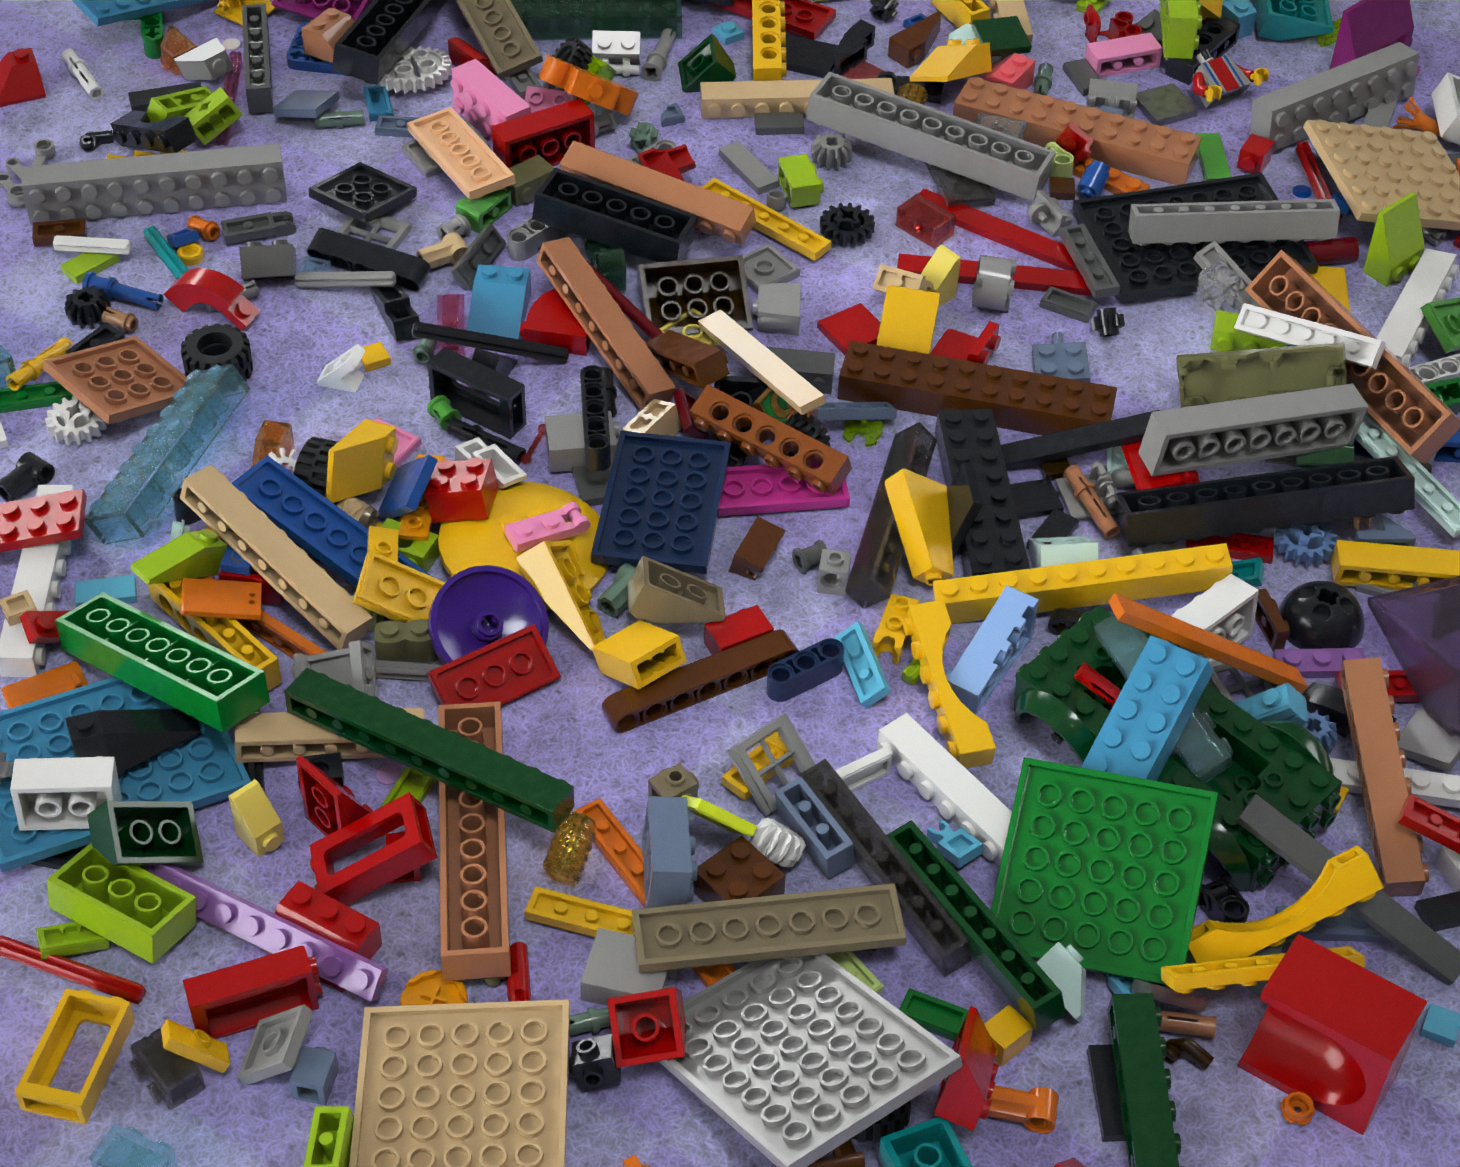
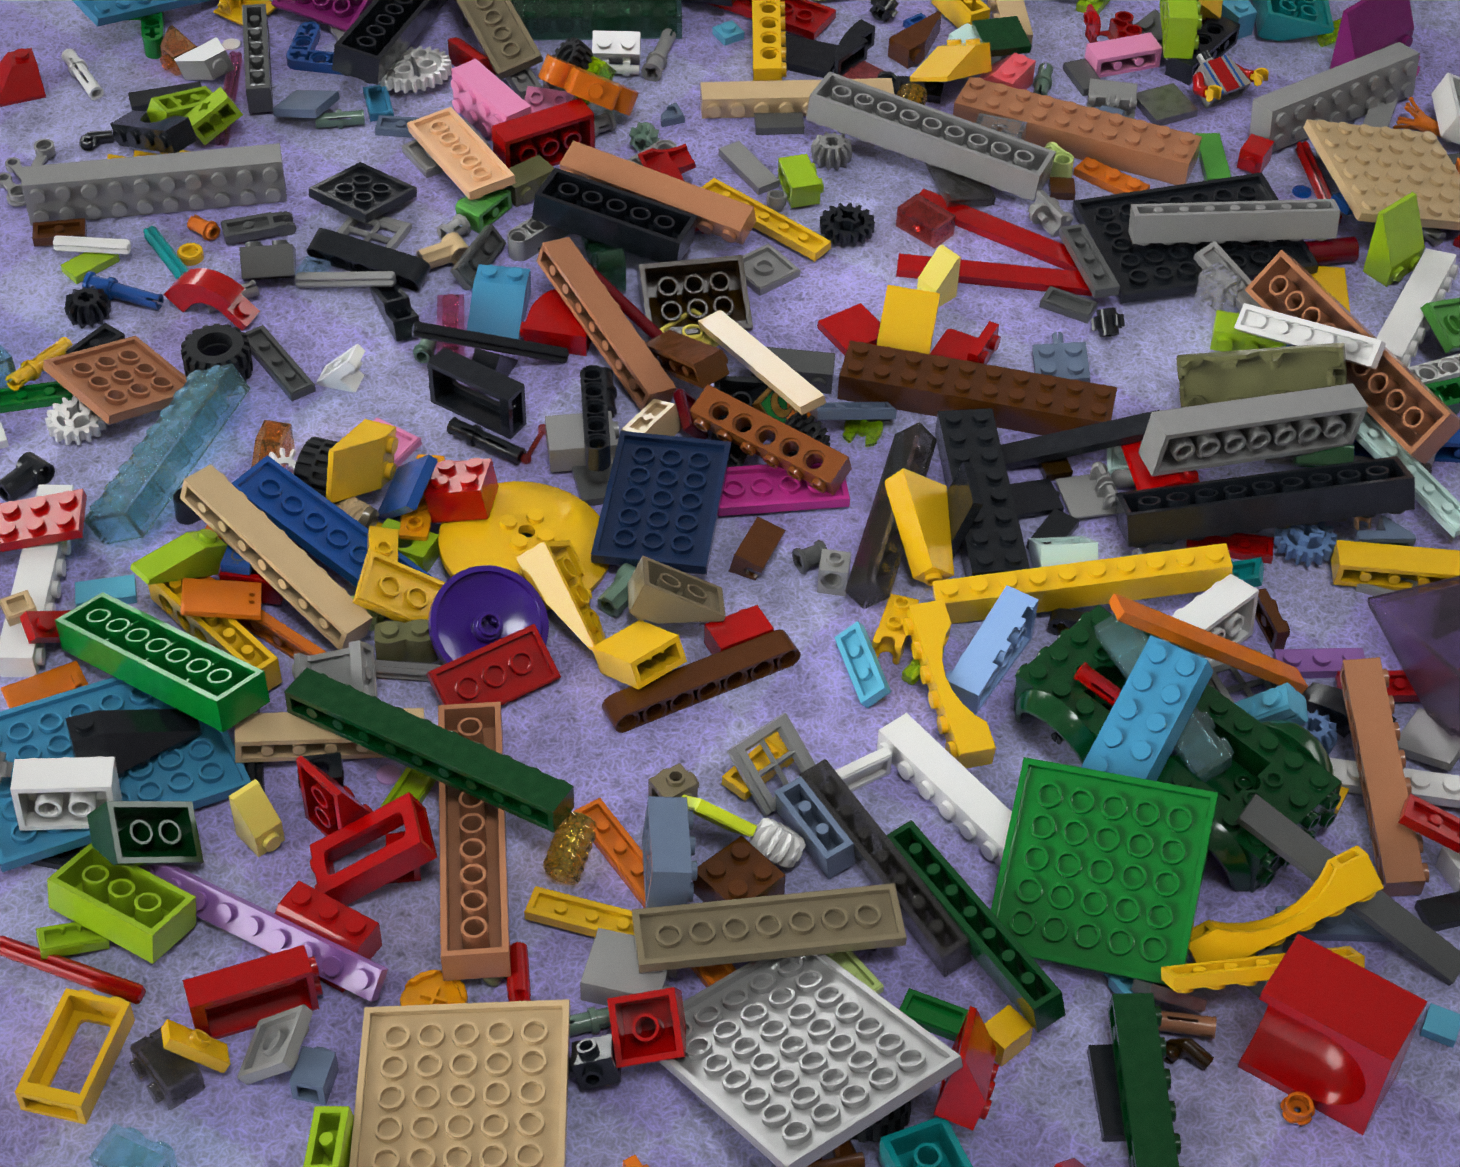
medium nougat pin [102,307,138,333] -> none
blue tile [166,228,200,248] -> none
light aqua plate [170,520,190,541] -> none
nougat slope [302,8,355,63] -> none
yellow tile [360,341,391,372] -> none
bright green bush [427,395,462,431] -> none
white slope [454,437,527,488] -> none
bright pink plate [504,502,591,553] -> none
dark green slope [678,33,736,93] -> none
light grey torso [752,282,801,336] -> none
dark blue beam [767,638,844,702] -> none
tan hinge [872,264,934,295] -> none
medium azure plate [927,819,983,868] -> none
light grey brick [972,255,1017,312] -> none
orange piece [987,1085,1059,1134] -> none
light aqua slope [1036,942,1086,1022] -> none
red bracket [1054,122,1094,167] -> none
nougat pin [1063,465,1121,539] -> none
blue brick [1077,160,1110,198] -> none
black piece [1198,874,1250,923] -> none
black piece [1278,581,1365,649] -> none
none -> dark grey tile [245,325,316,401]

